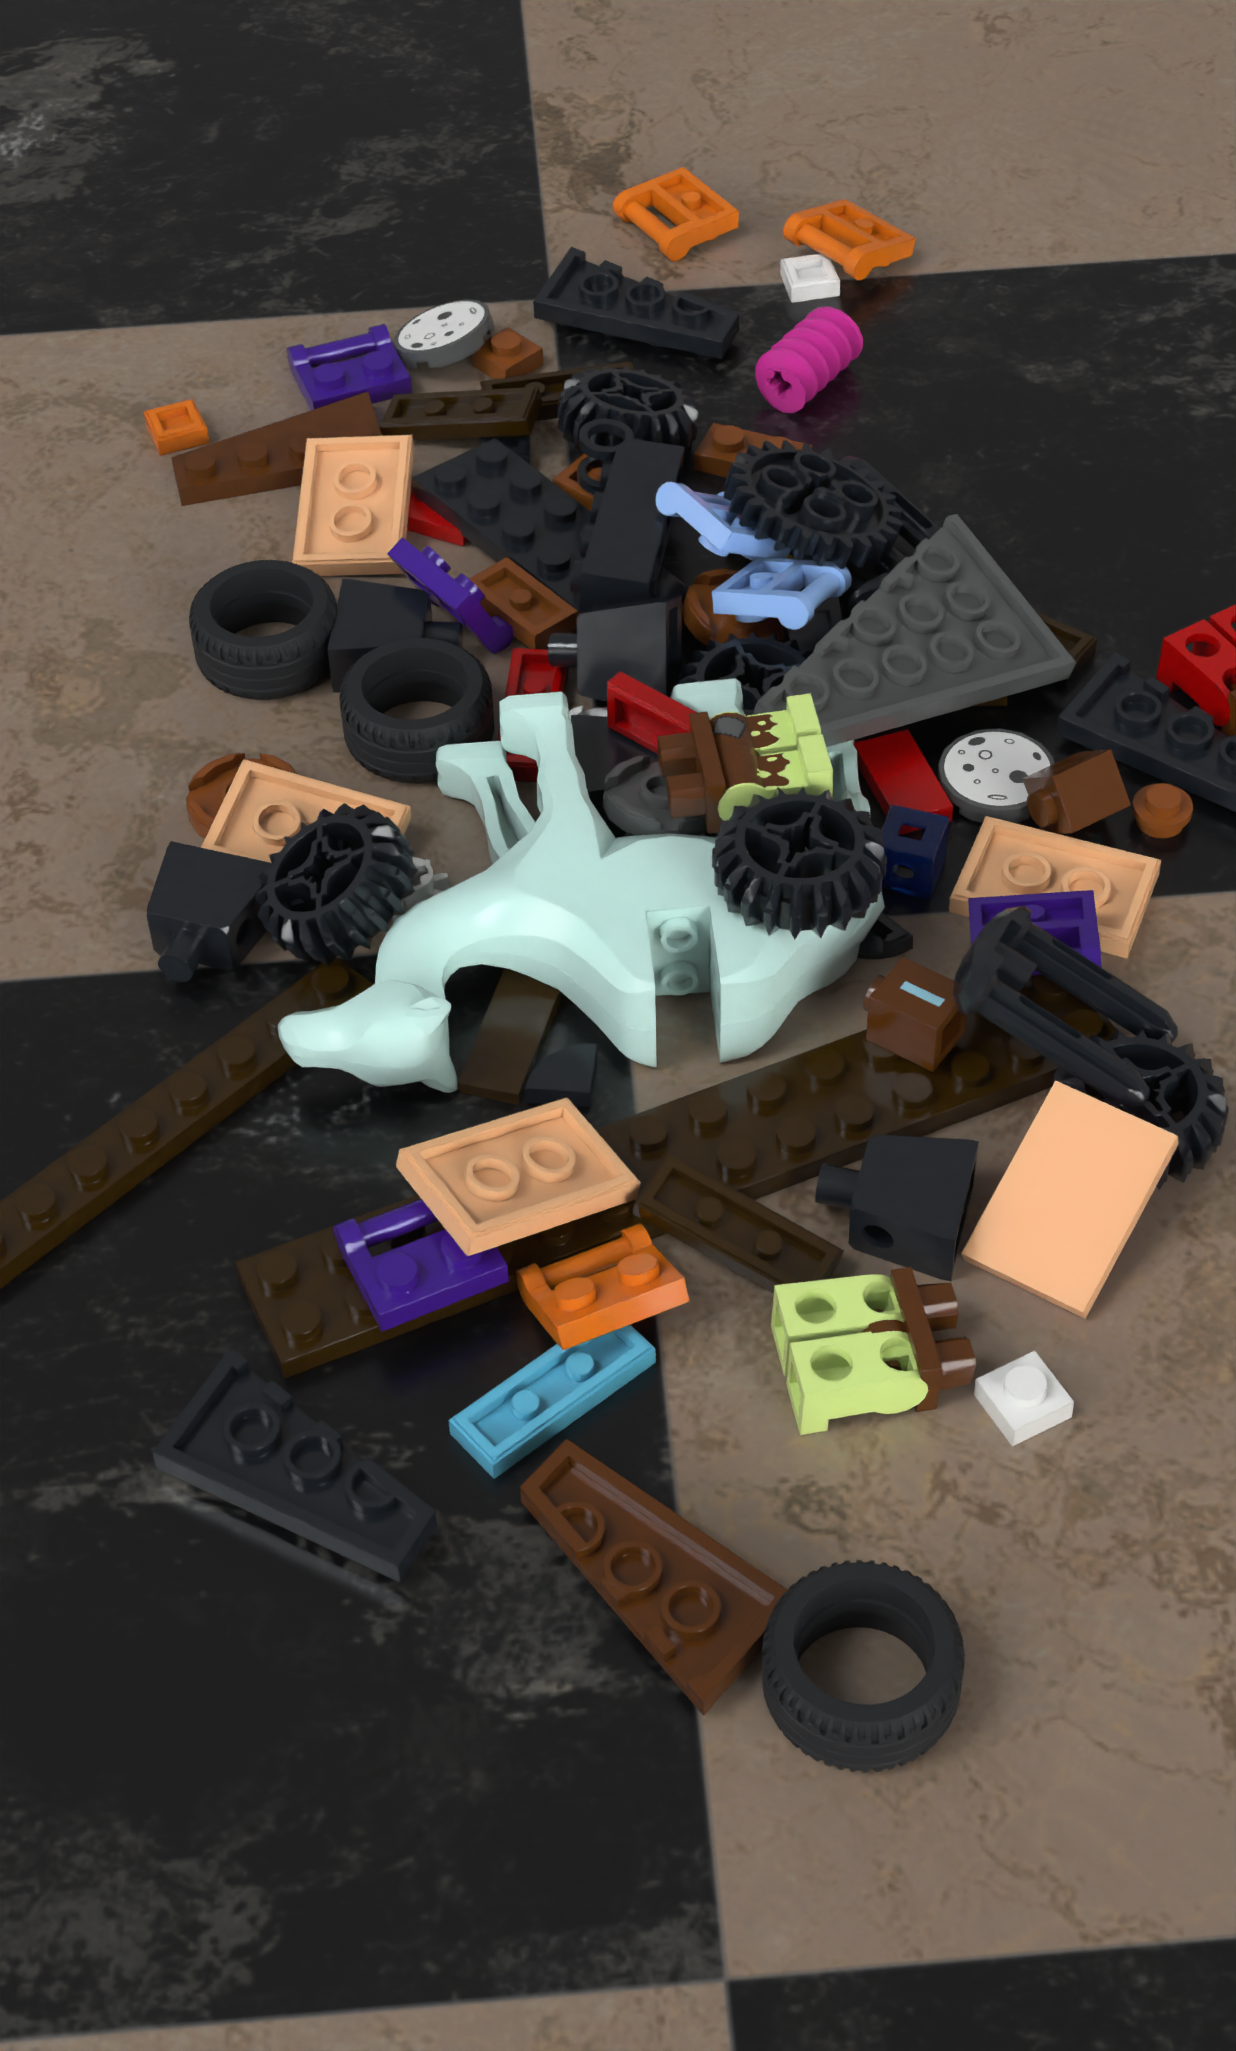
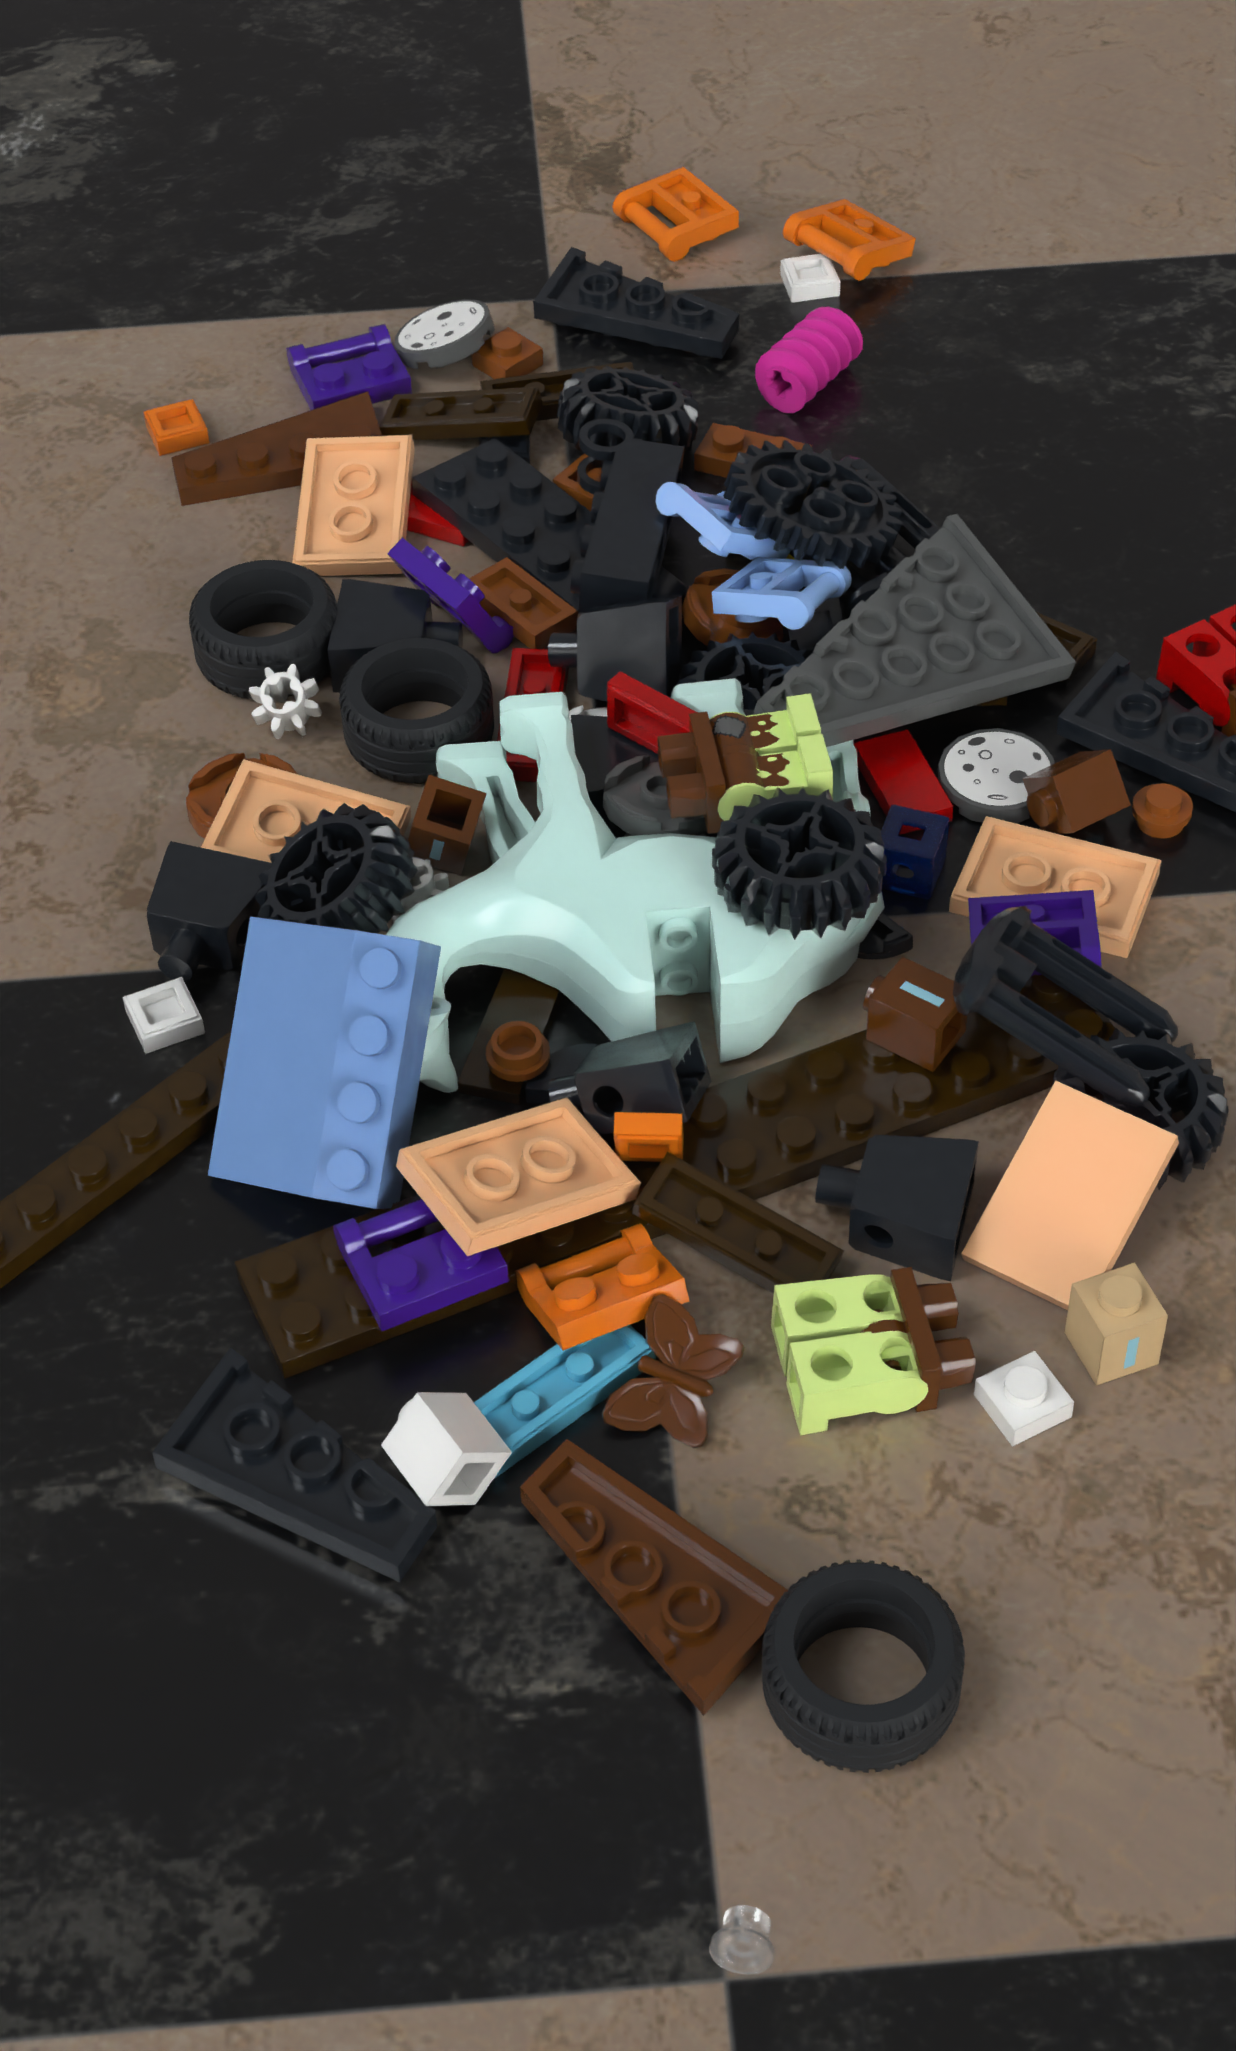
none -> white tile [123,977,205,1054]
none -> medium blue slope [208,917,441,1209]
none -> white gear [249,664,322,739]
none -> white brick [381,1392,512,1506]
none -> reddish brown brick [408,775,487,876]
none -> dark orange plate [486,1021,550,1082]
none -> black torso [548,1021,712,1135]
none -> reddish brown piece [602,1294,745,1448]
none -> orange tile [614,1112,684,1162]
none -> clear piece [709,1905,775,1975]
none -> tan brick [1064,1262,1168,1386]

